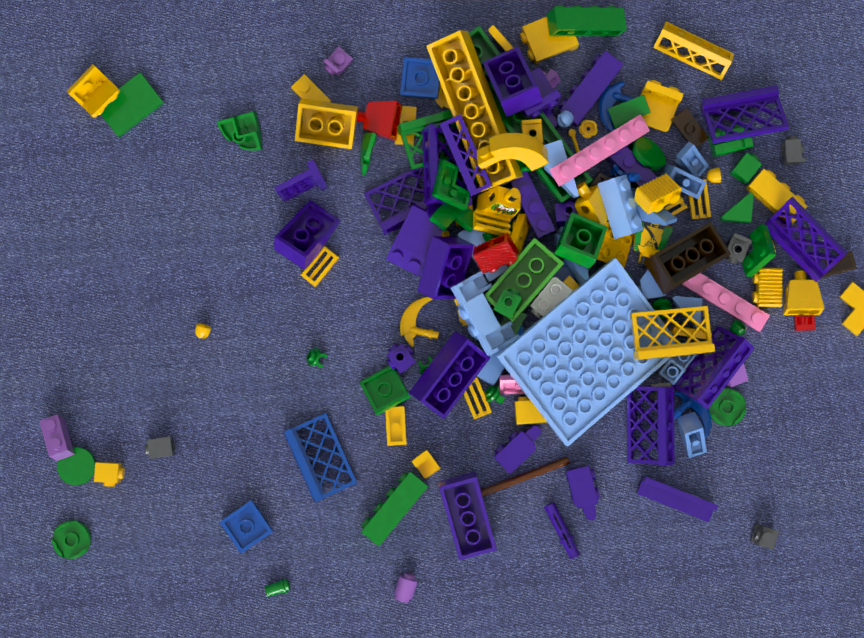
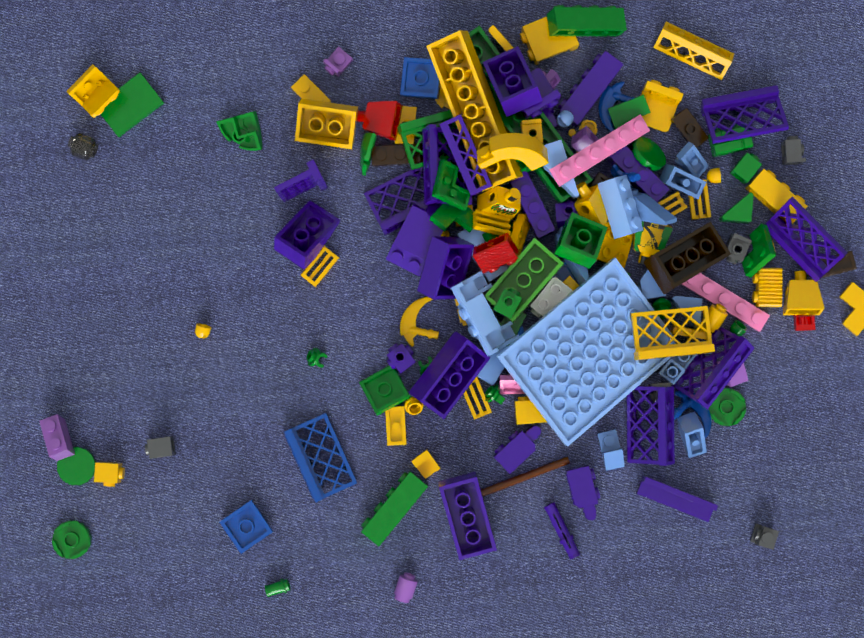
yellow brick [634,173,682,214] -> none
none -> clear smoke head [68,132,99,160]
none -> dark brown plate [371,143,423,166]
none -> yellow plate [404,397,423,415]
none -> medium lavender brick [571,126,599,152]
none -> medium blue slope [597,429,625,471]
none -> yellow brick [702,303,728,333]

